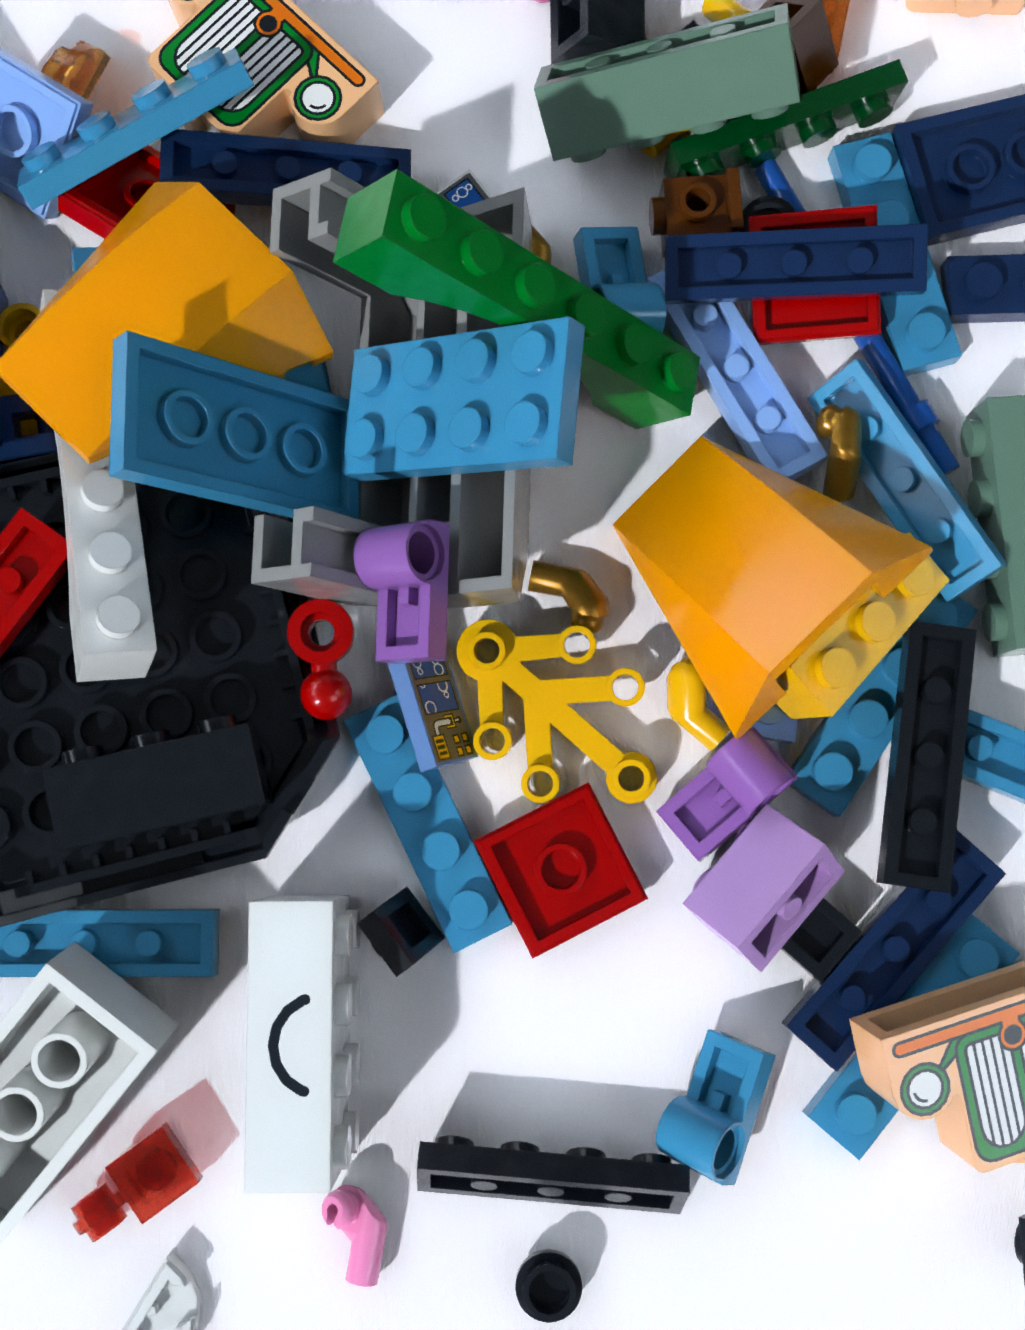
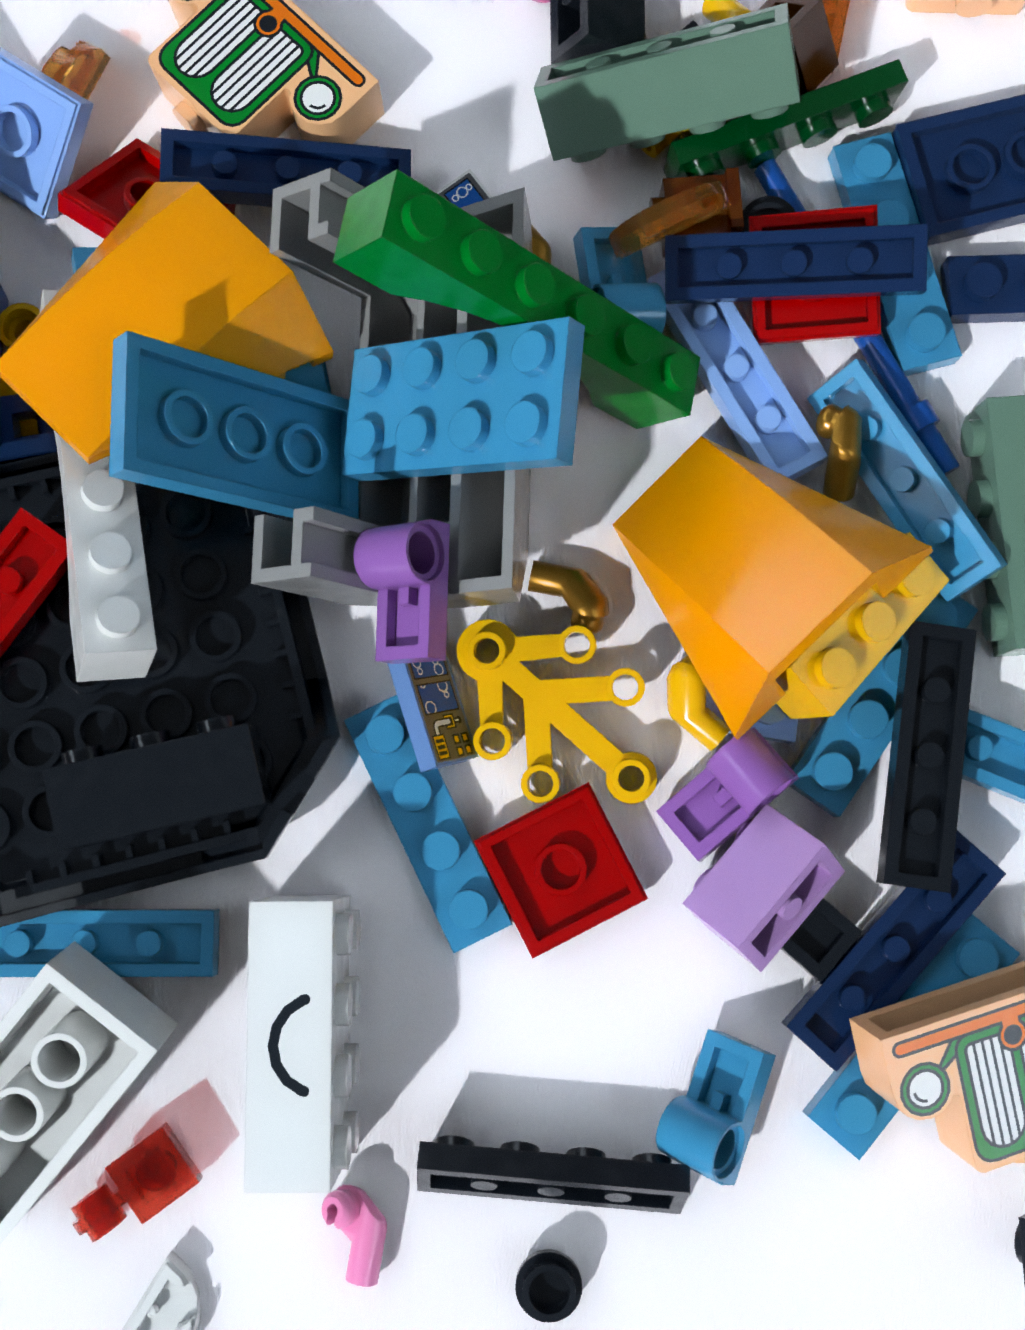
dark azure plate [17,47,254,210] -> none
red plate [287,599,355,720] -> none
black plate [357,886,445,977] -> none
none -> clear orange tile [608,181,732,259]

